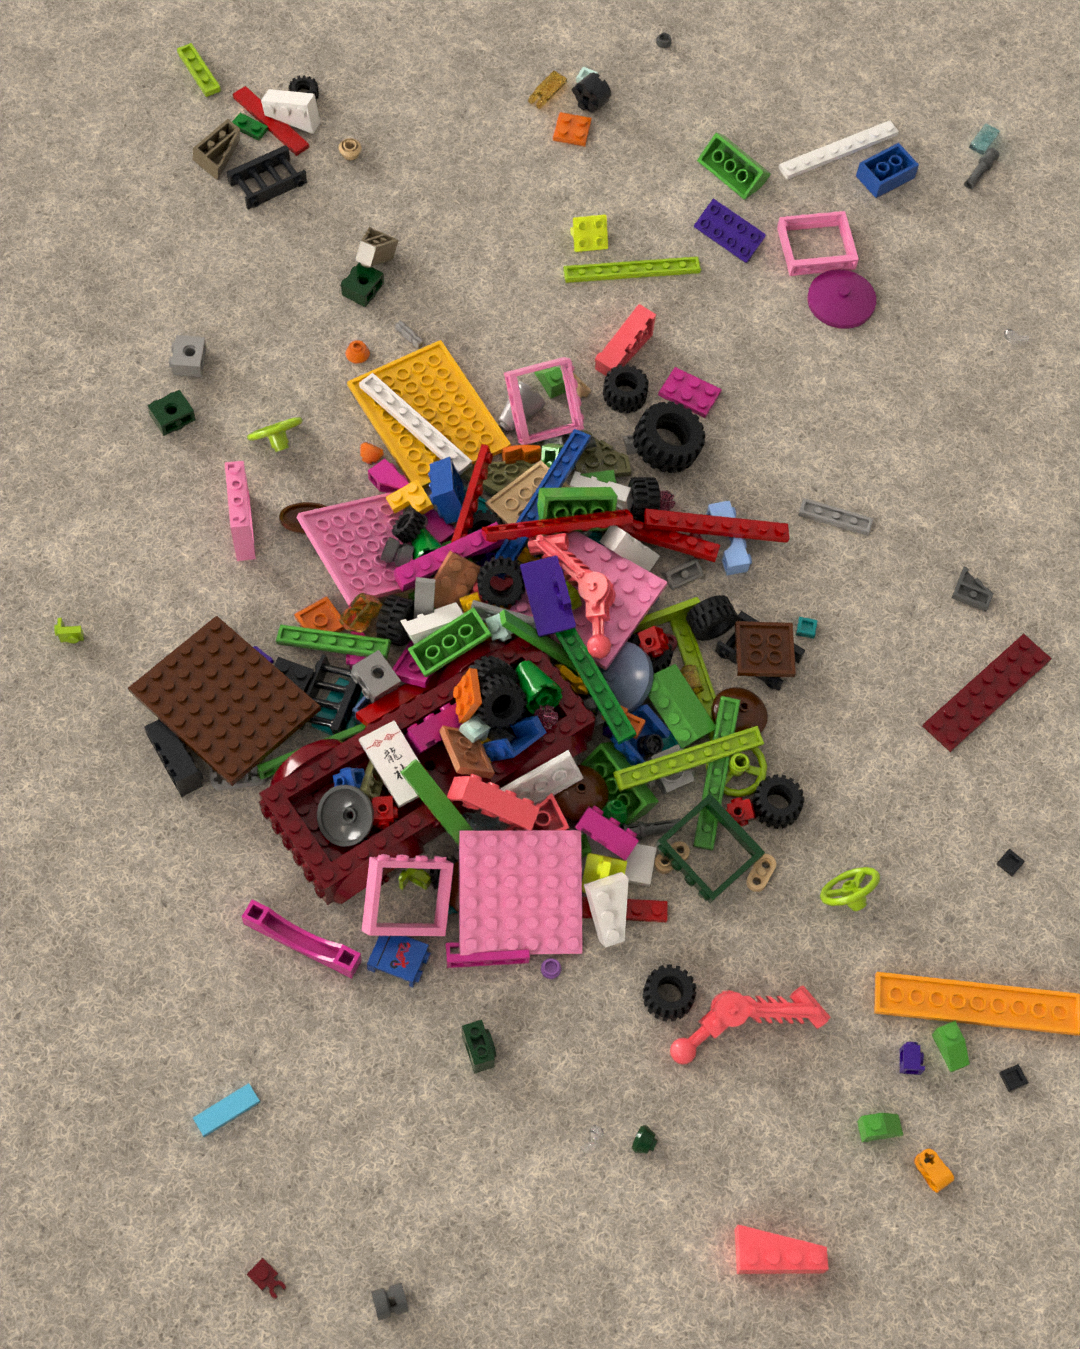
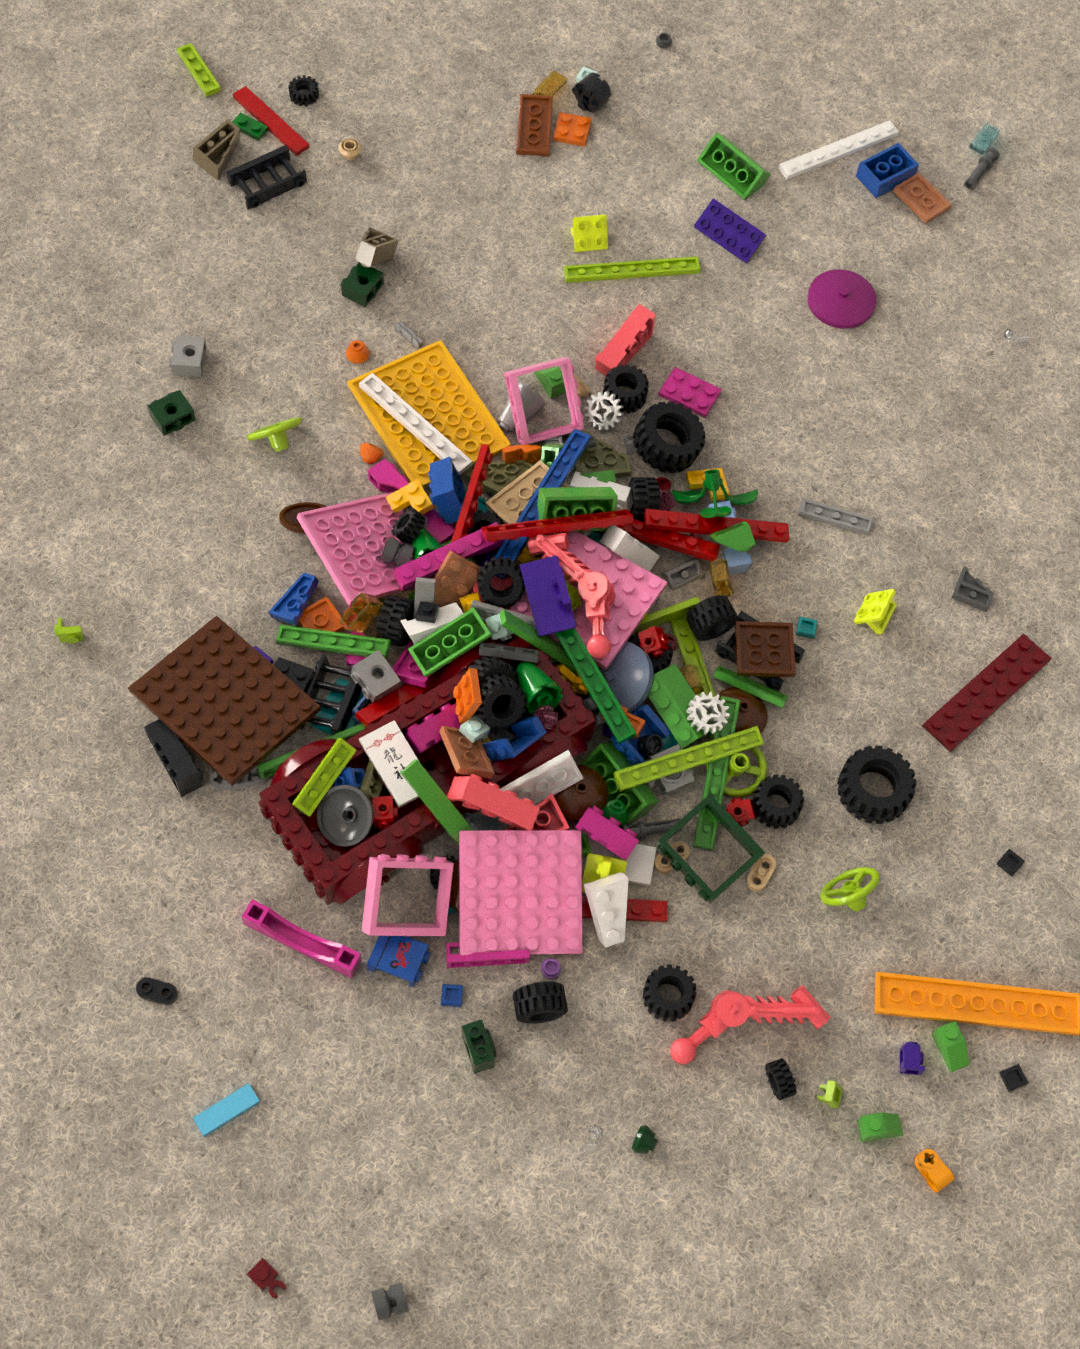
bright pink window [225,461,256,561] -> none
white wedge [261,89,320,134] -> none
lime bracket [398,868,431,890] -> none
coral wedge [735,1225,828,1274] -> none
bright pink window [777,211,859,276] -> none
none -> black plate [136,978,178,1005]
none -> blue wing [268,572,319,626]
none -> lime plate [292,738,356,816]
none -> black plate [416,602,439,623]
none -> blue tile [441,984,463,1007]
none -> dark grey tile [479,642,539,663]
none -> black tyre [512,981,568,1024]
none -> dark orange tile [516,94,553,156]
none -> white gear [584,391,624,431]
none -> dark red tile [656,477,671,496]
none -> green plant [672,469,758,518]
none -> yellow plate [686,468,730,501]
none -> white gear [686,692,730,735]
none -> clear yellow brick [709,559,734,597]
none -> bright green slope [710,521,756,552]
none -> bright green tile [712,666,788,708]
none -> black tyre [765,1058,797,1100]
none -> lime tile [817,1080,843,1109]
none -> black tyre [837,745,916,824]
none -> neon yellow bracket [854,589,897,634]
none -> nougat plate [893,172,952,224]

